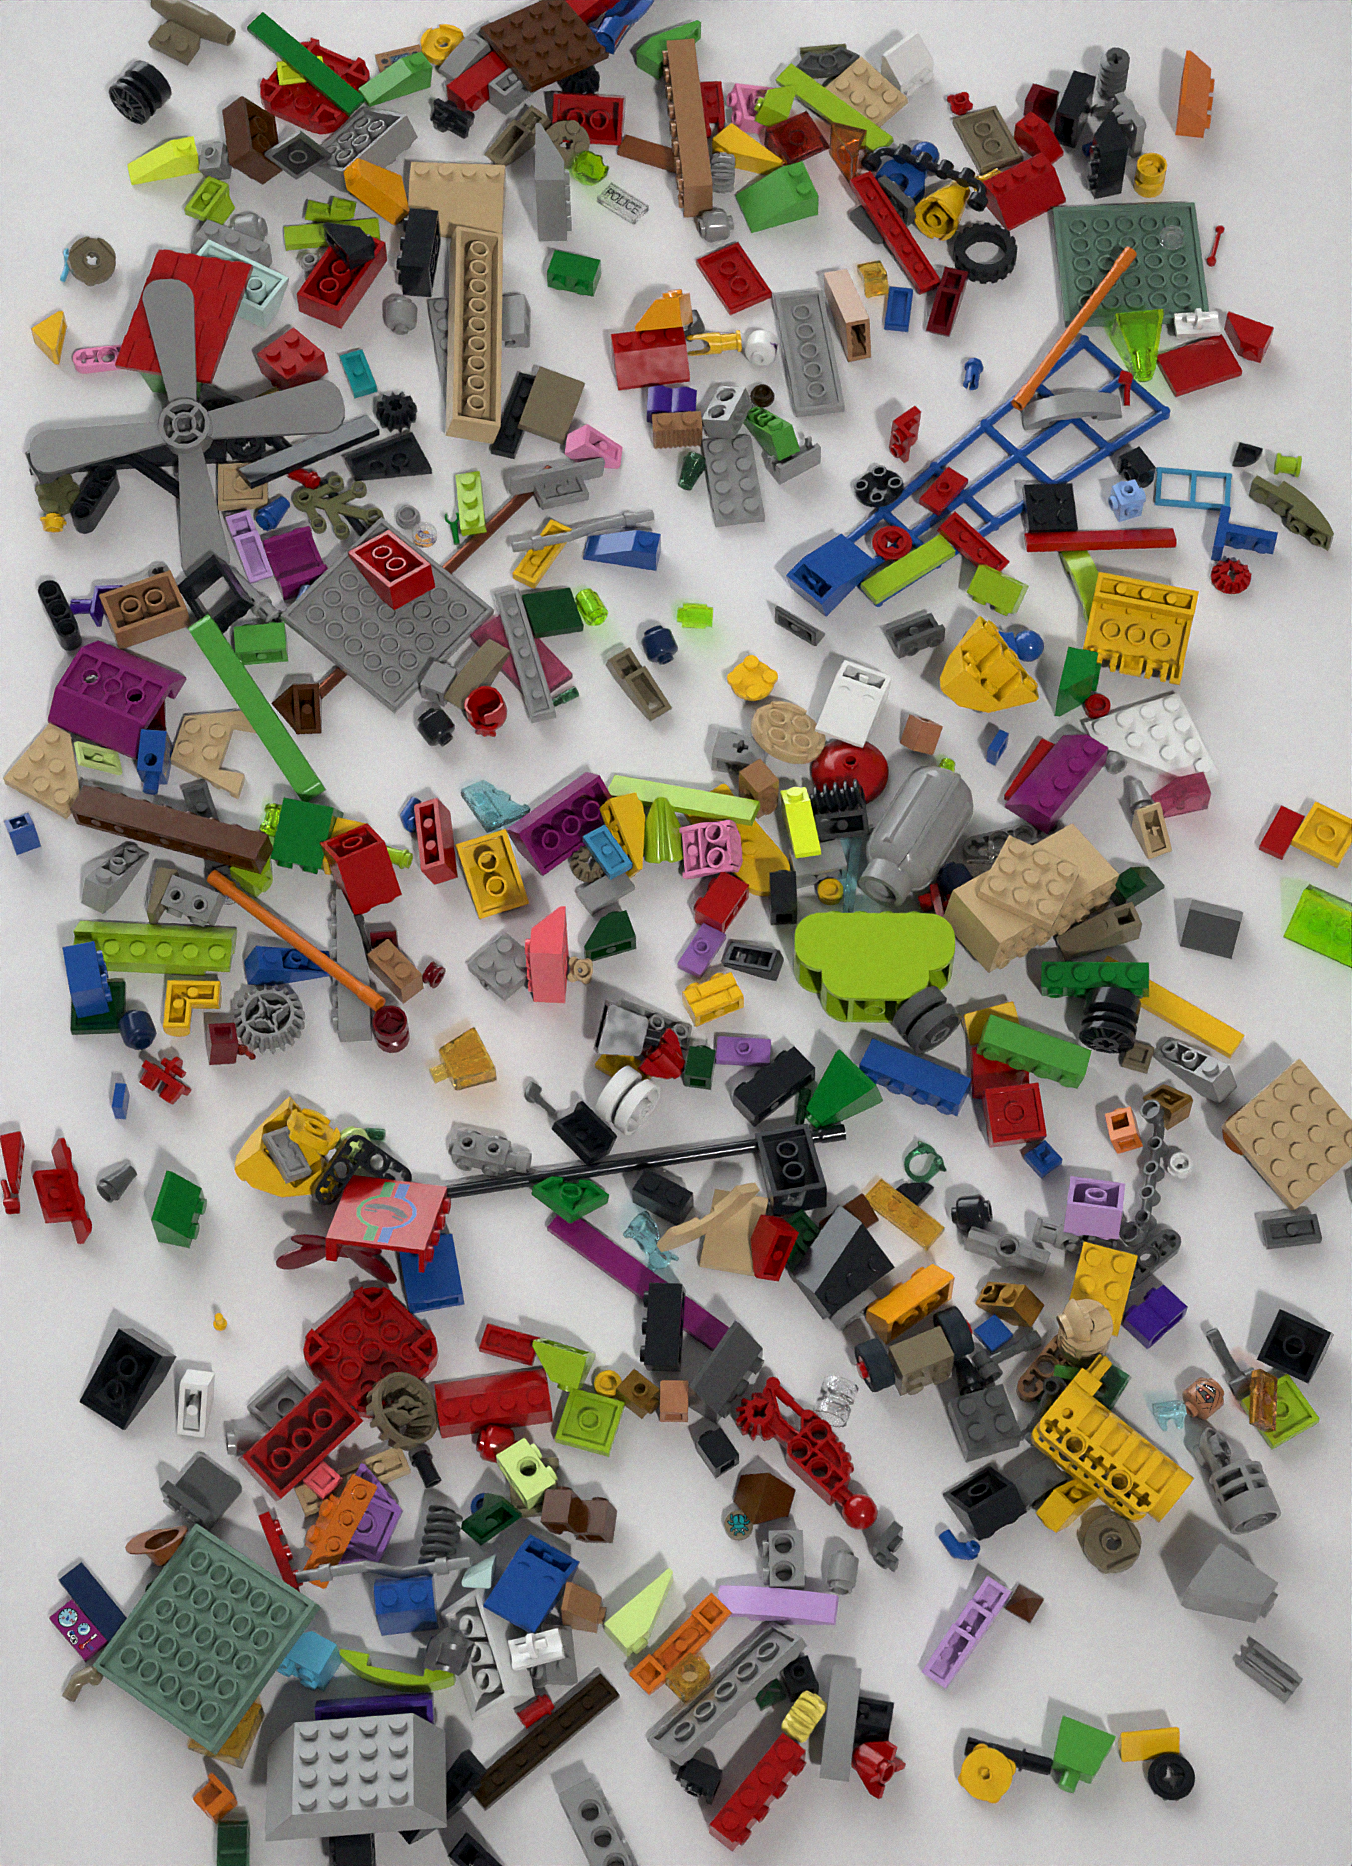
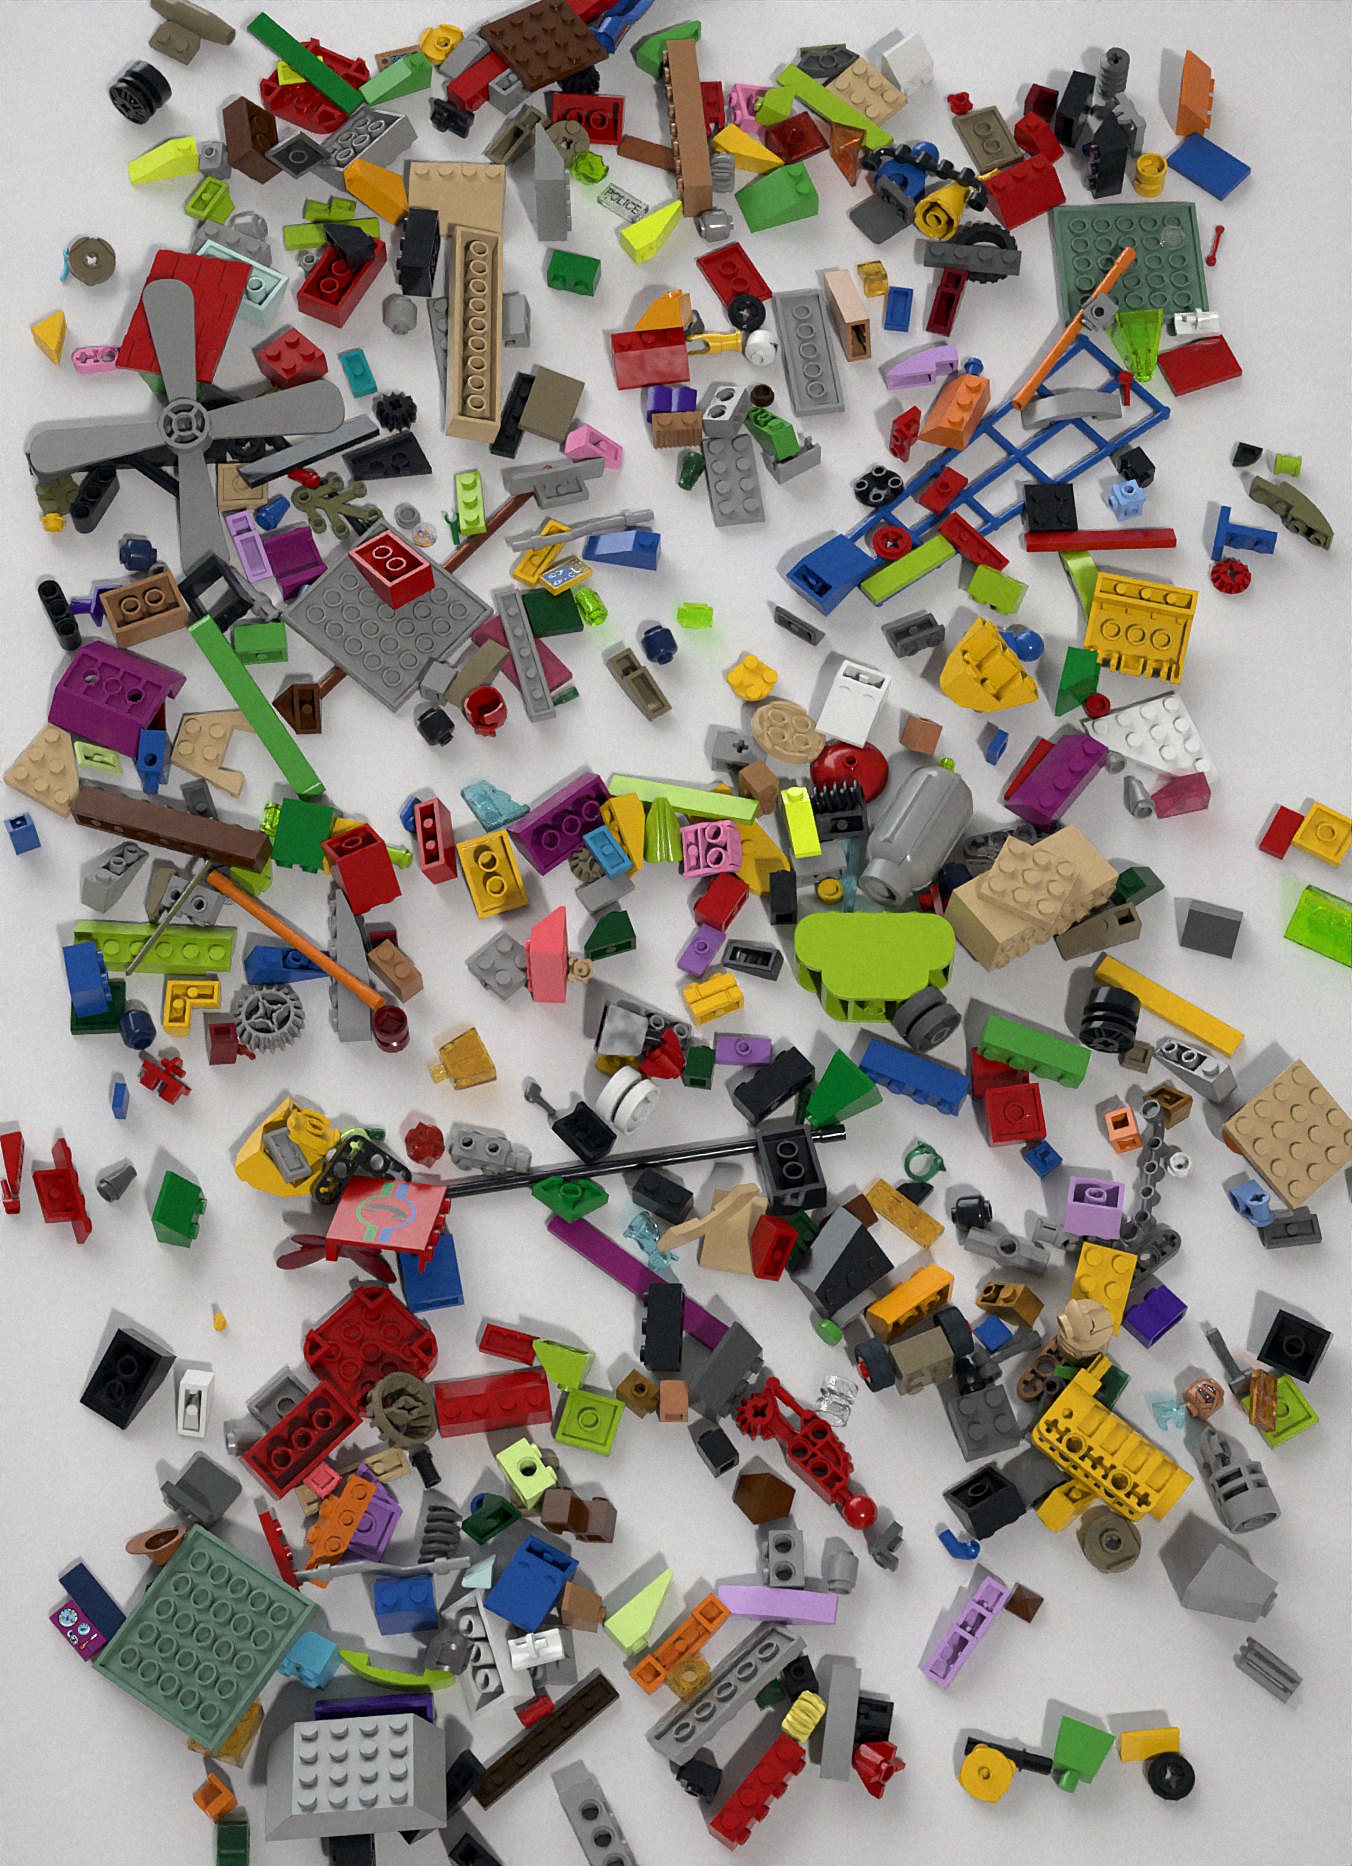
dark tan arm [62,1666,103,1702] -> none
dark red bush [422,961,446,989] -> none
red head [476,1424,518,1463] -> none
yellow tile [594,1370,622,1399] -> none
tile [725,1510,753,1541] -> none
red plate [849,171,941,295] -> none
yellow slope [962,1001,1020,1046] -> none
green brick [1041,961,1150,999] -> none
tan slope [1131,802,1172,859] -> none
dark azure window [1155,467,1232,511] -> none
red slope [1224,311,1274,364] -> none
none -> dark blue head [119,539,157,571]
none -> olive axle [125,860,212,976]
none -> clear red brick [405,1122,445,1169]
none -> tile [538,556,593,596]
none -> neon yellow slope [620,200,682,265]
none -> black gear [727,294,766,333]
none -> bright green tile [815,1319,843,1346]
none -> lavender slope [887,344,959,390]
none -> orange slope [918,374,991,451]
none -> dark grey plate [924,242,1022,276]
none -> light grey brick [1080,292,1120,332]
none -> blue tile [1166,132,1251,201]
none -> medium blue piece [1228,1179,1274,1227]

